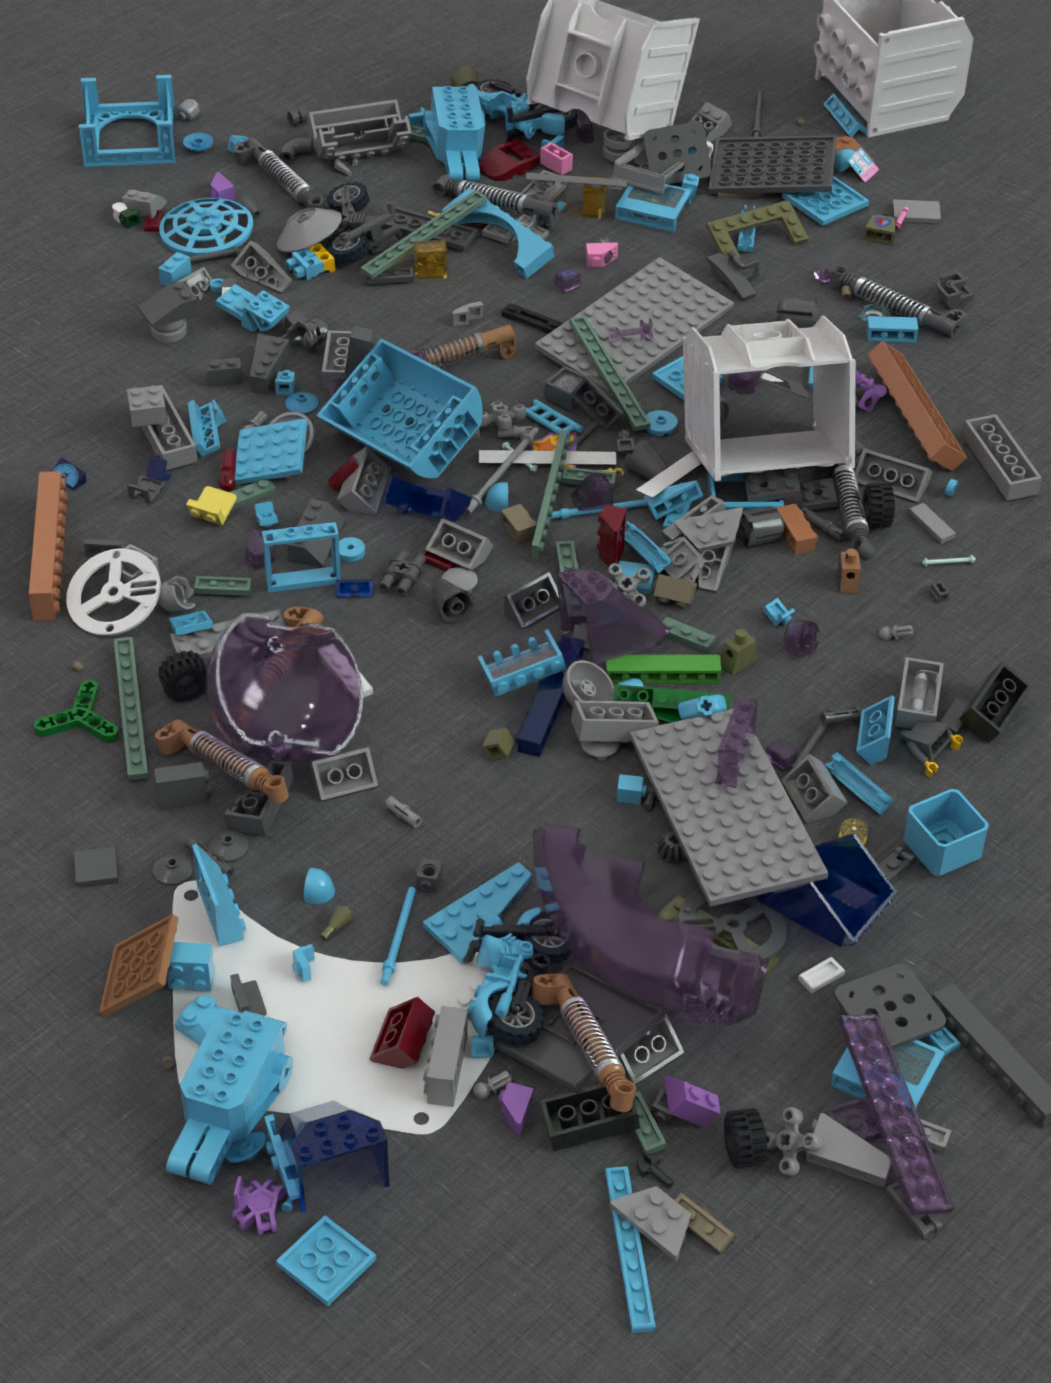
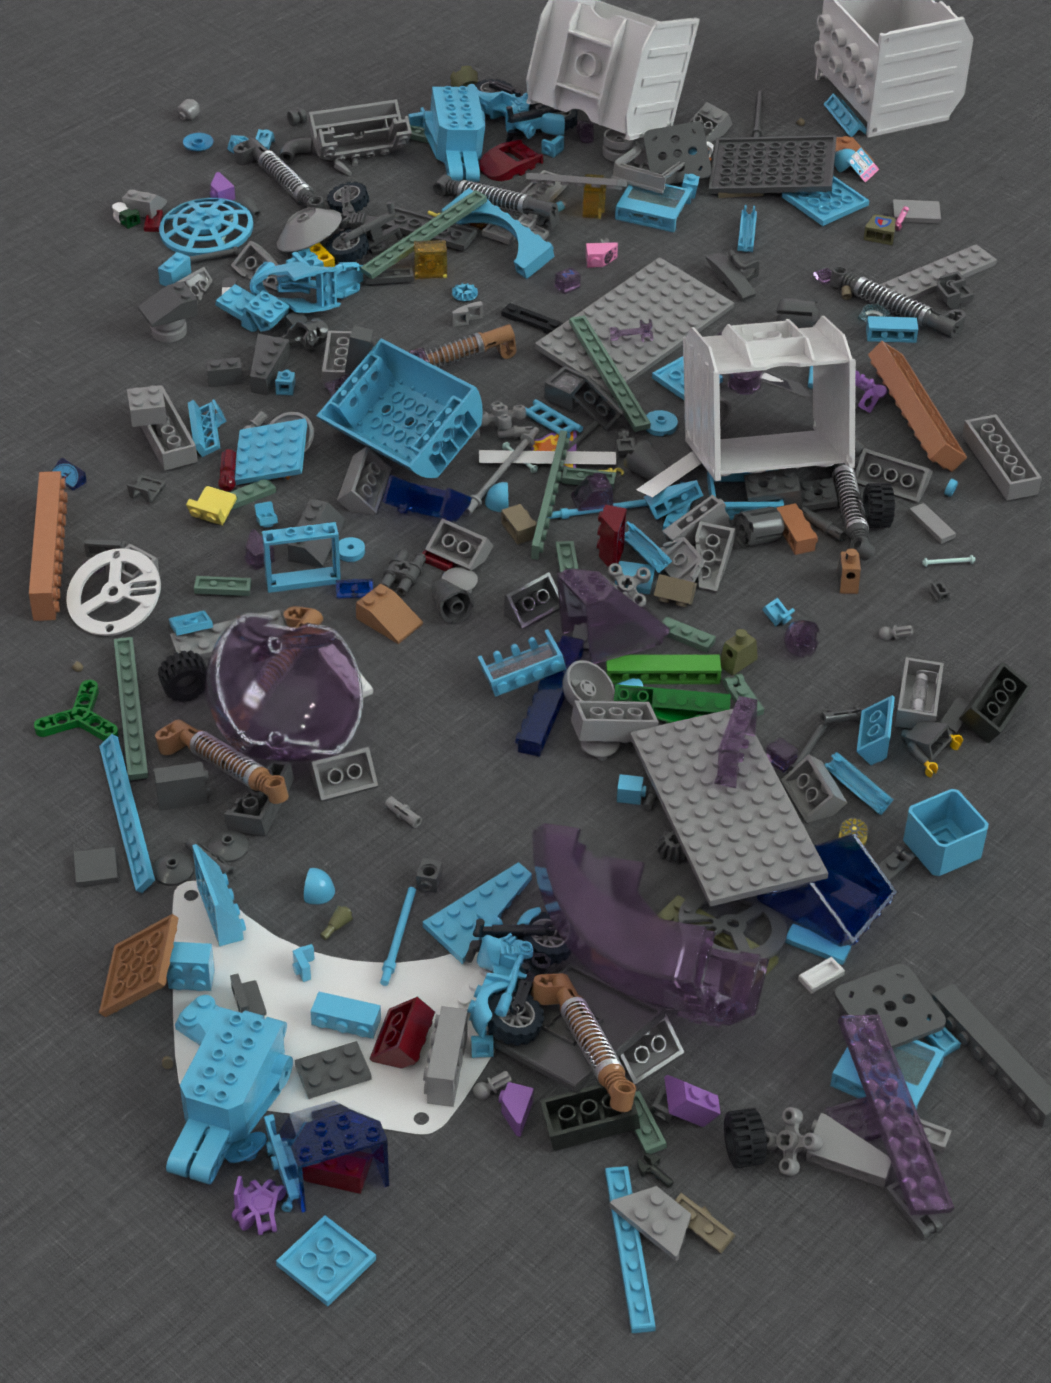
medium azure arch [79,75,176,167] -> none
clear blue panel [146,455,171,481] -> none
light grey helmet [158,576,195,613] -> none
medium azure tile [210,278,223,293] -> none
dark azure dish [285,392,319,415] -> none
dark red tile [328,456,359,490] -> none
olive brick [482,727,515,760] -> none
bright pink brick [540,142,573,175] -> none
light grey wing [674,507,743,552] -> none
medium azure piece [678,694,727,720] -> none
olive plate [706,200,809,259] -> none
none -> medium azure plate [99,734,155,893]
none -> medium azure piece [250,261,363,313]
none -> medium azure bracket [256,129,275,150]
none -> dark grey plate [294,1041,372,1099]
none -> dark red slope [294,1140,374,1194]
none -> medium azure brick [310,991,381,1039]
none -> medium nougat slope [356,584,423,644]
none -> medium azure gear [452,283,478,301]
none -> sand green plate [723,673,764,719]
none -> medium azure tile [785,924,851,965]
none -> light grey plate [879,244,997,301]

